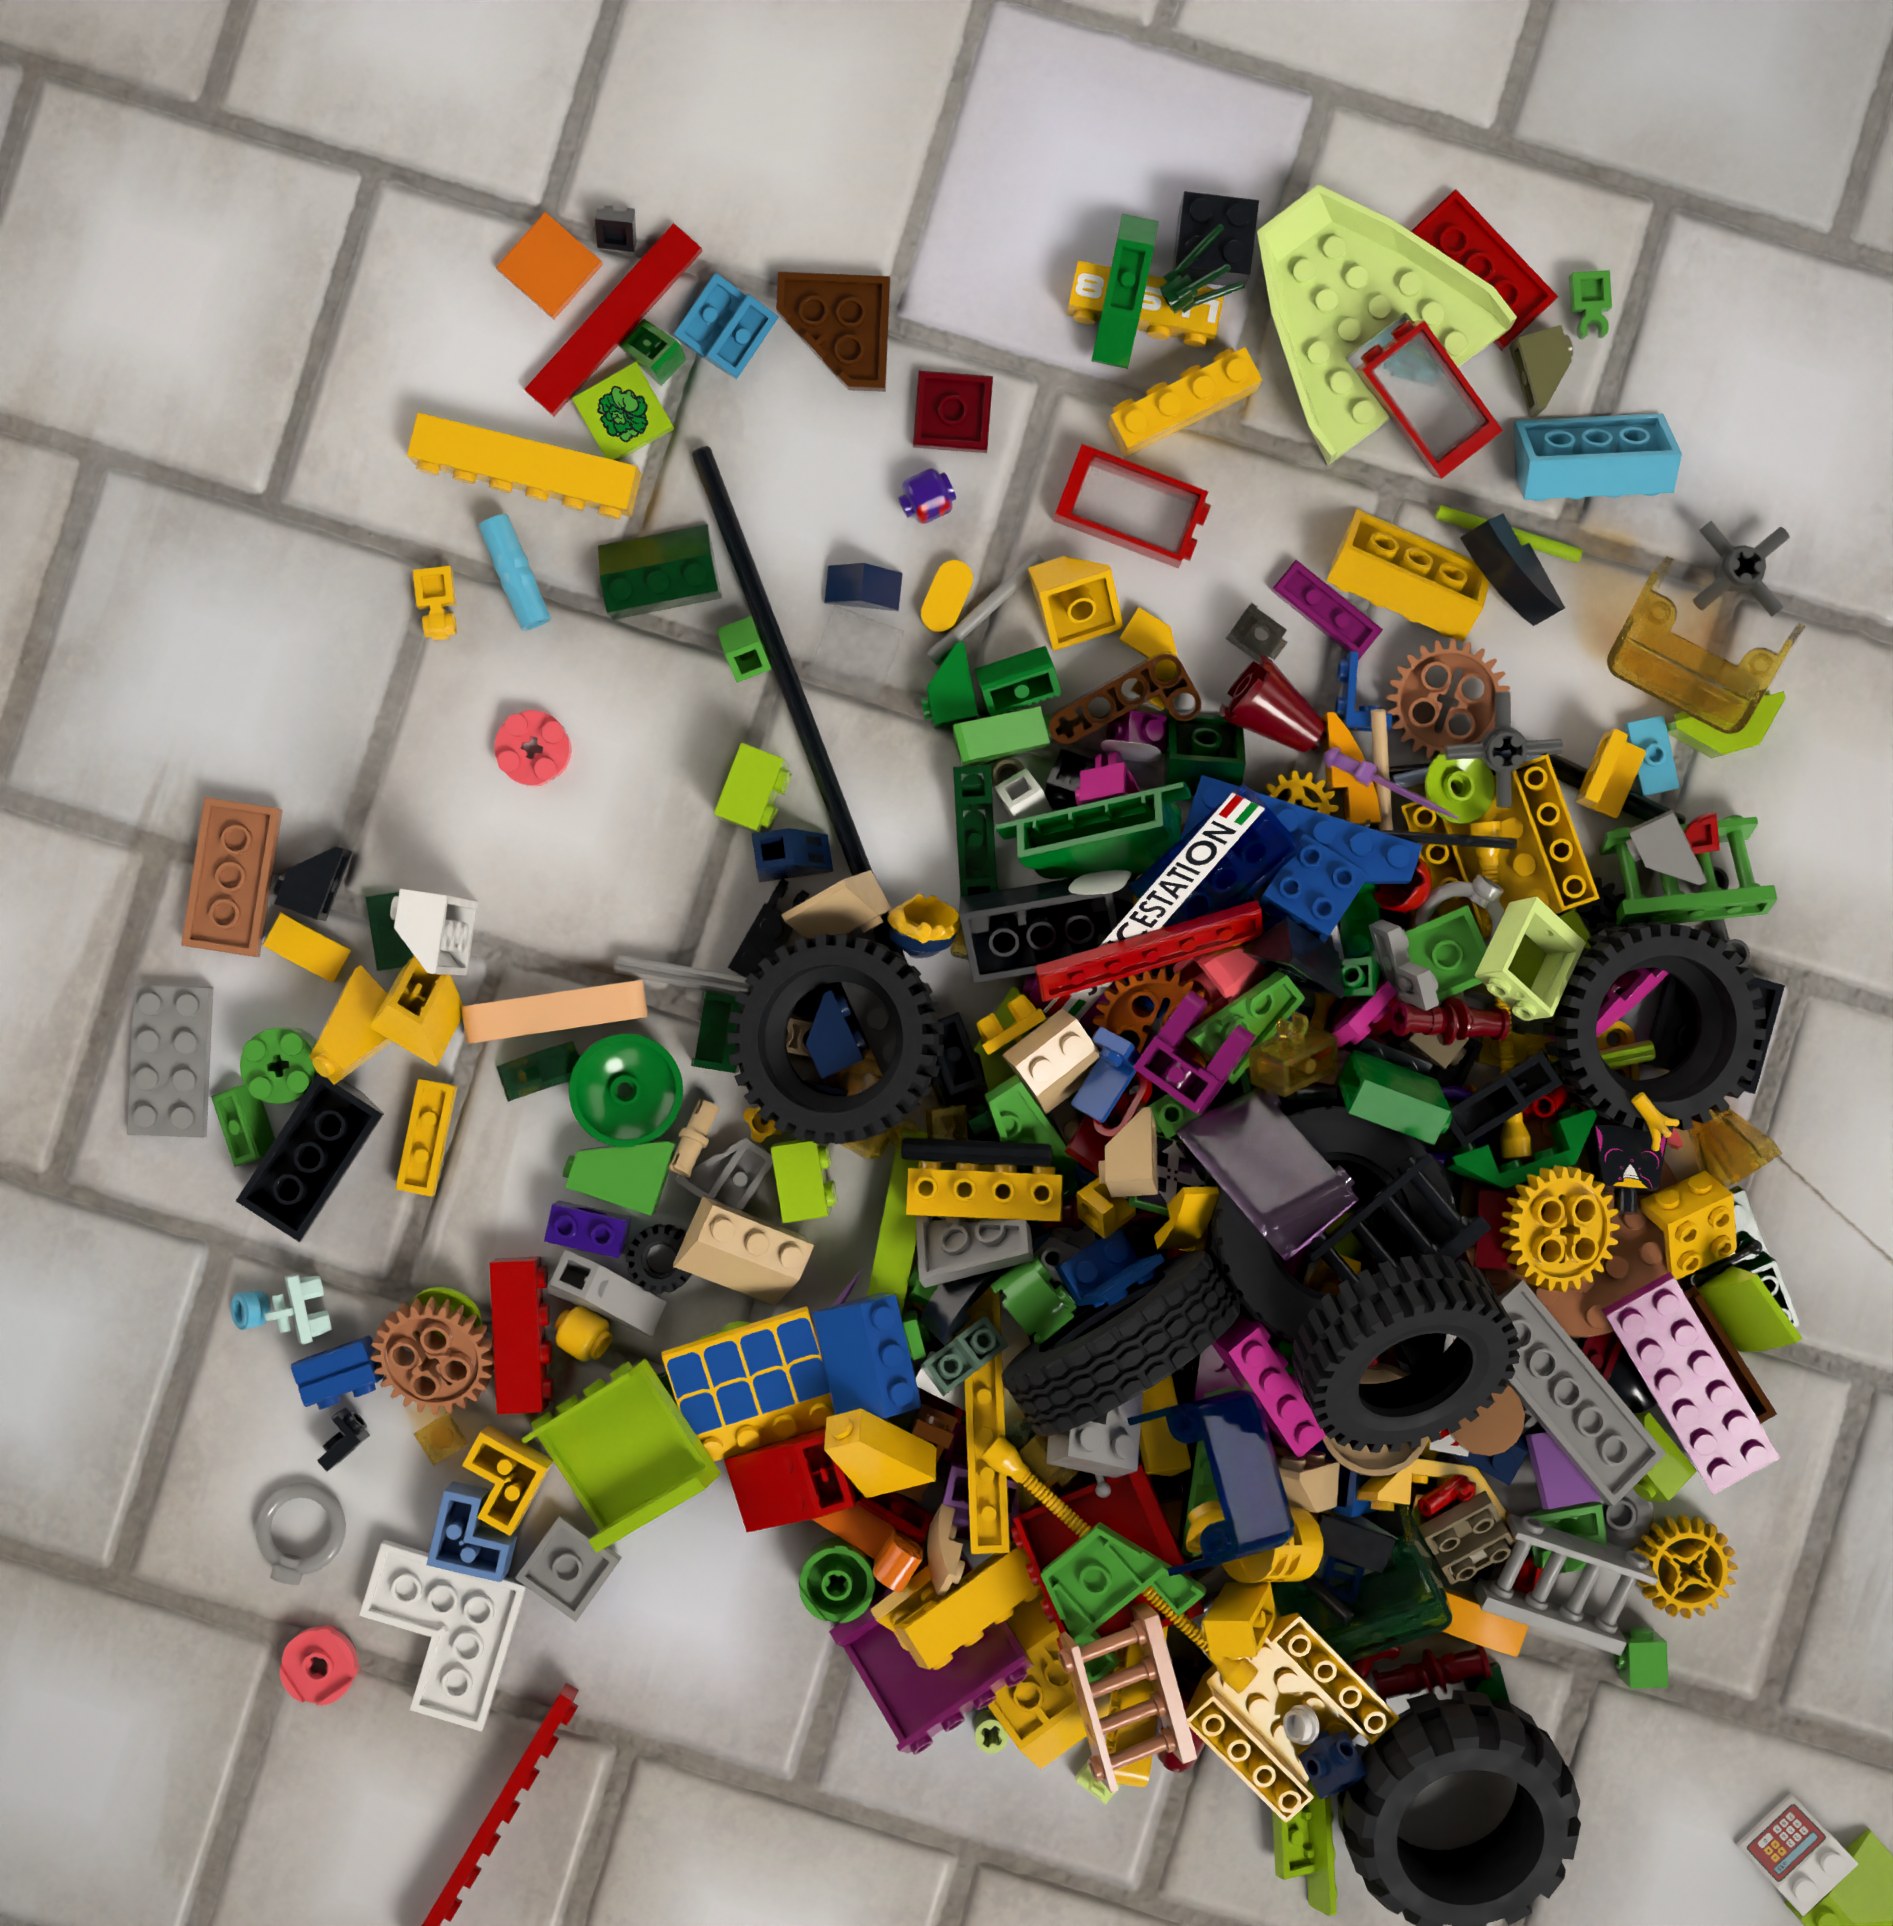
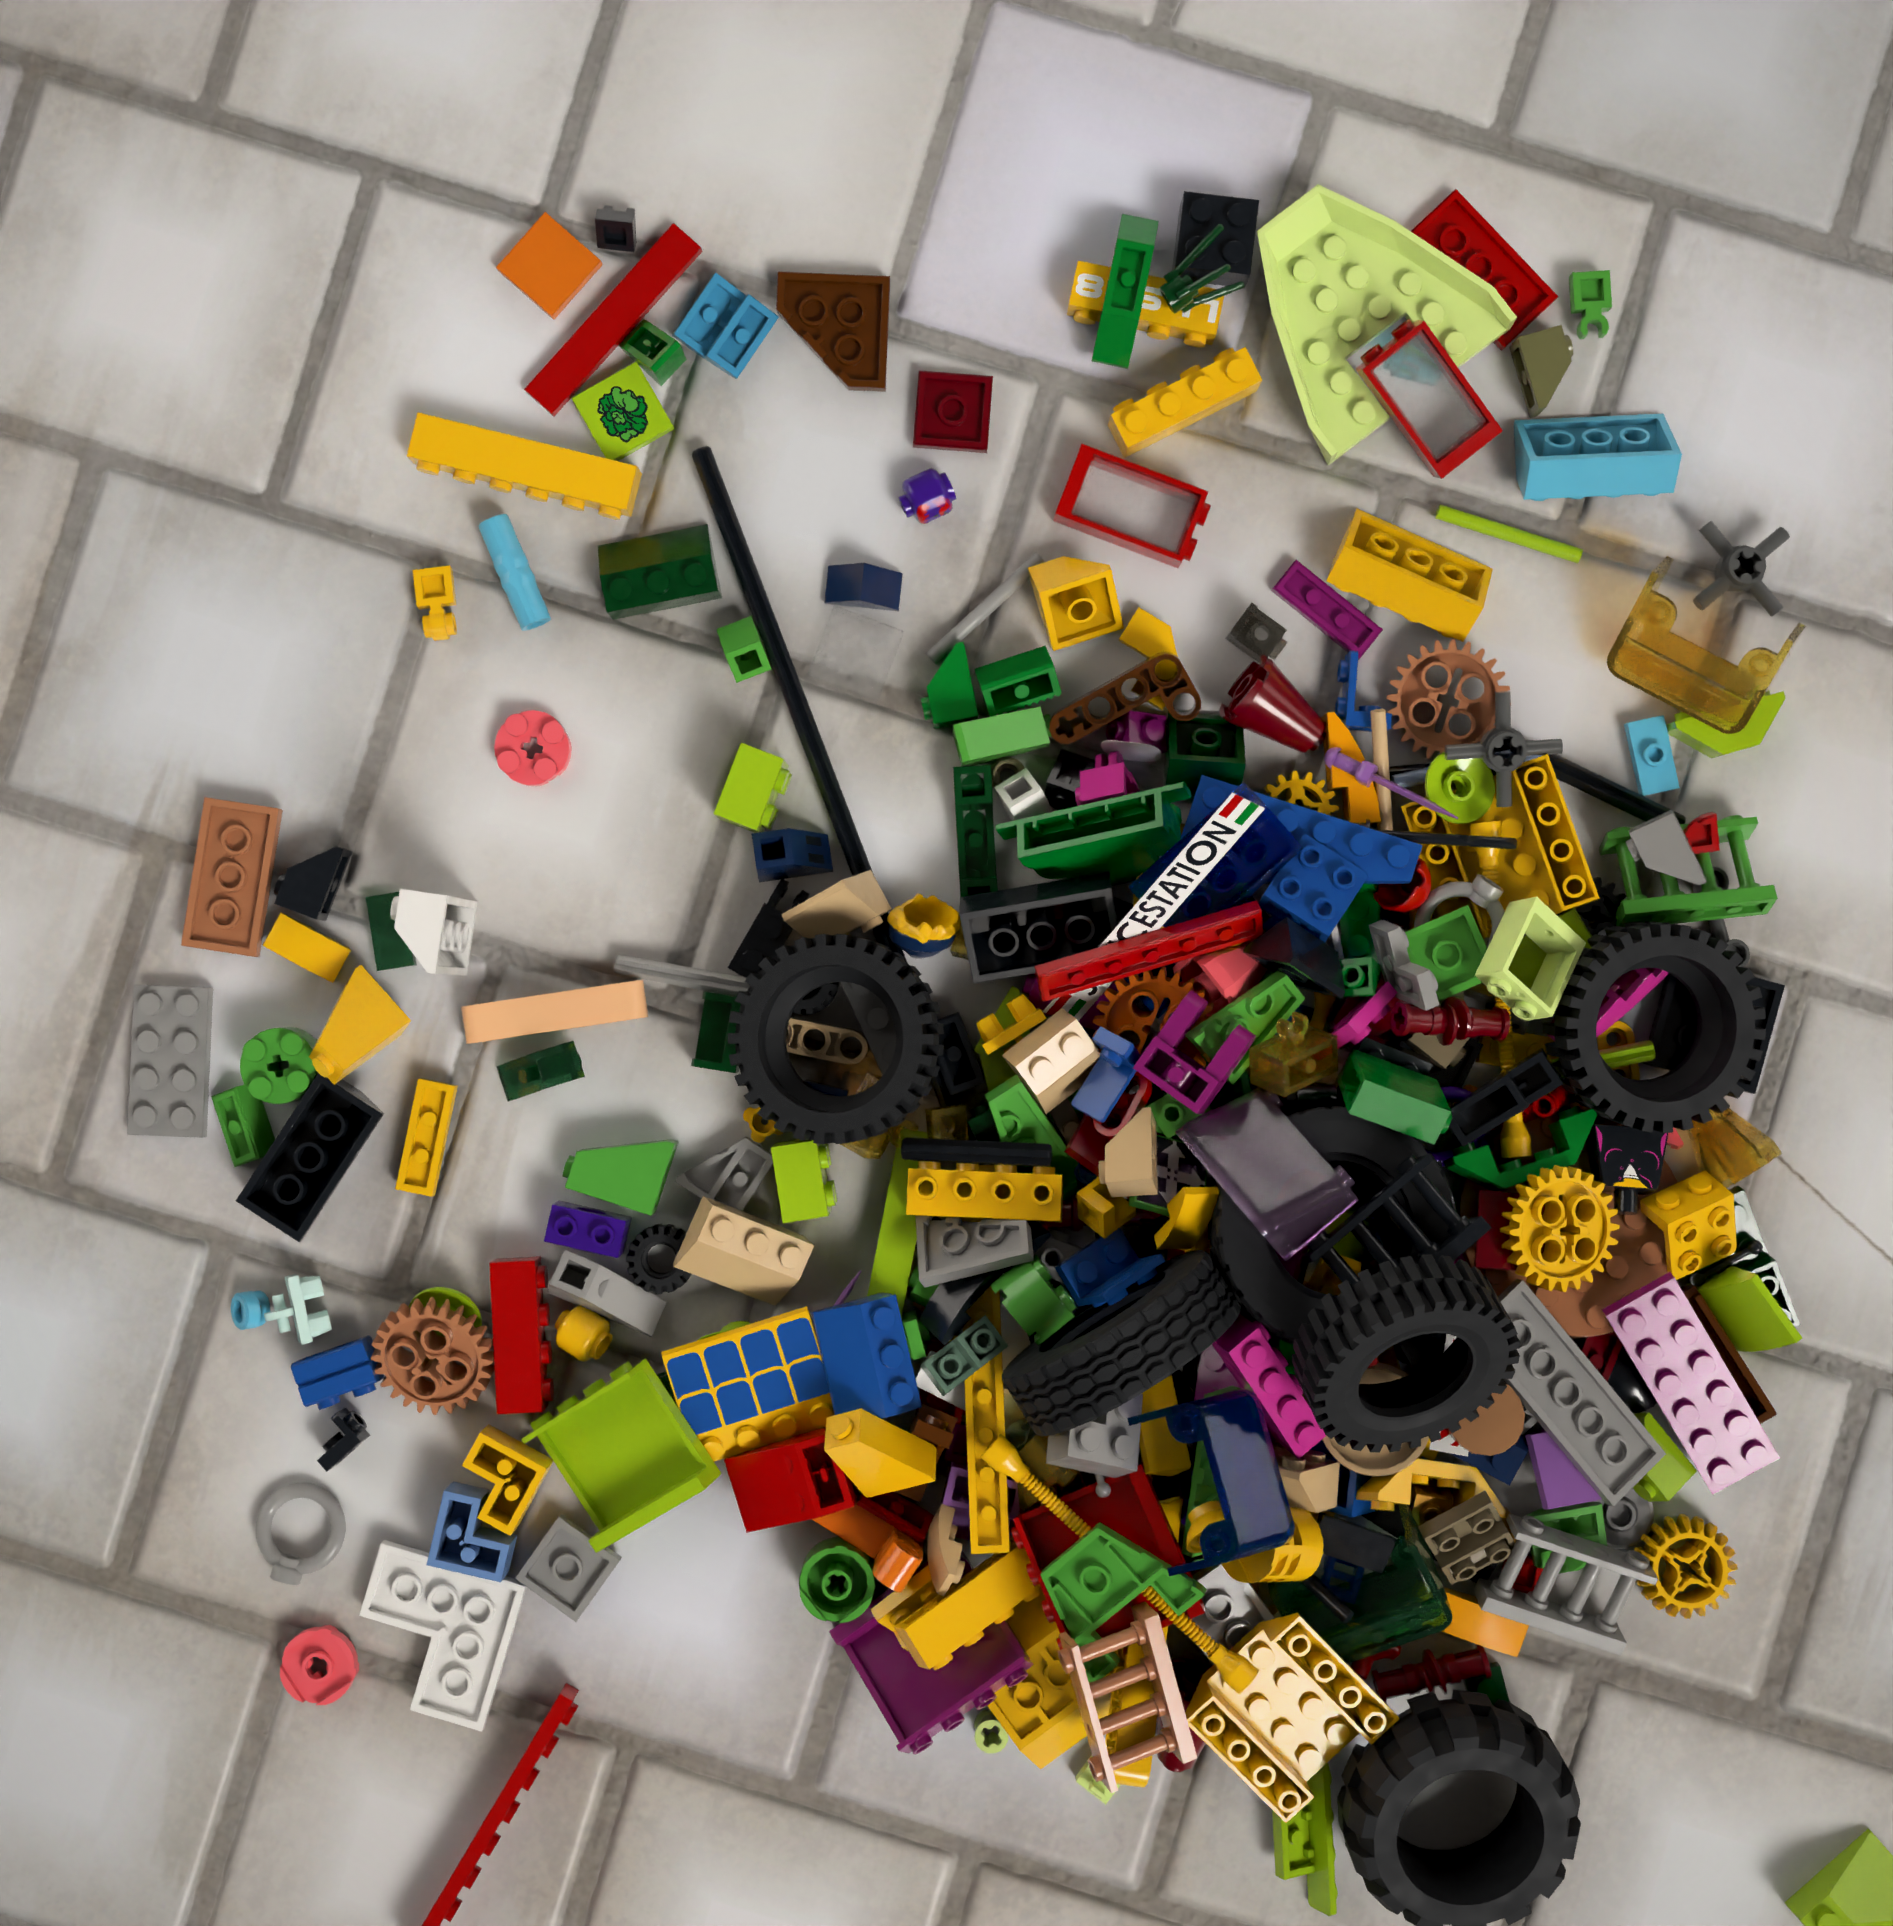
yellow slope [369,955,464,1067] -> none
clear yellow plate [414,1412,468,1466] -> none
green dish [568,1034,683,1148] -> none
tan pin [668,1099,720,1178] -> none
dark blue slope [806,990,868,1079] -> none
yellow tile [921,560,973,633] -> none
white sticker [1069,870,1132,895] -> none
yellow brick [1201,1582,1277,1660] -> none
white plate [1283,1704,1319,1745] -> none
dark blue brick [1298,1730,1367,1800] -> none
red arm [1418,1475,1475,1516] -> none
black slope [1460,513,1565,626] -> none
yellow panel [1574,728,1646,819] -> none
bright green brick [1613,1627,1668,1689] -> none
yellow bar [1631,1092,1679,1151] -> none
slope [1736,1793,1858,1916] -> none

